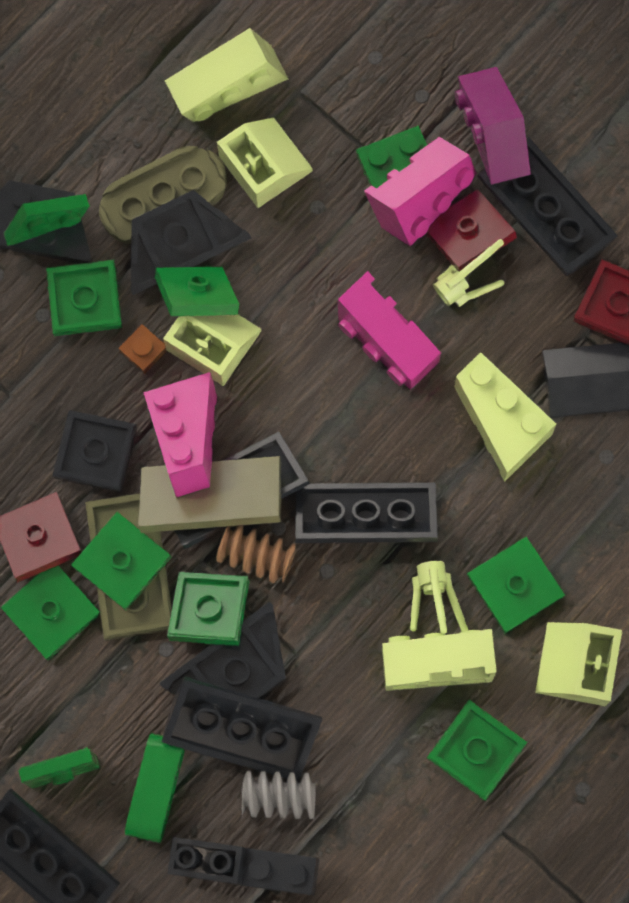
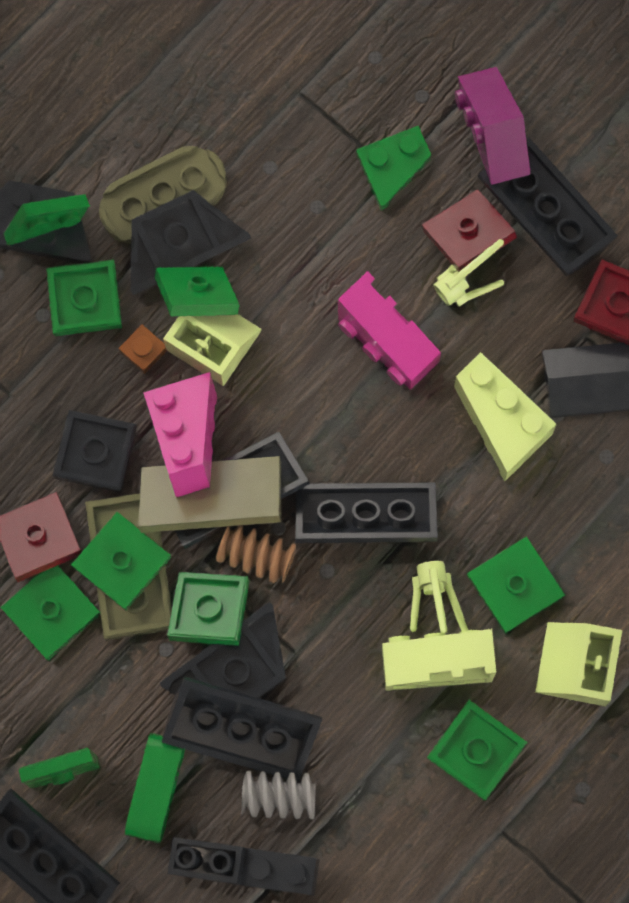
yellowish green wedge [165,28,288,122] -> none
yellowish green slope [217,118,313,208] -> none
dark pink wedge [364,137,477,247] -> none

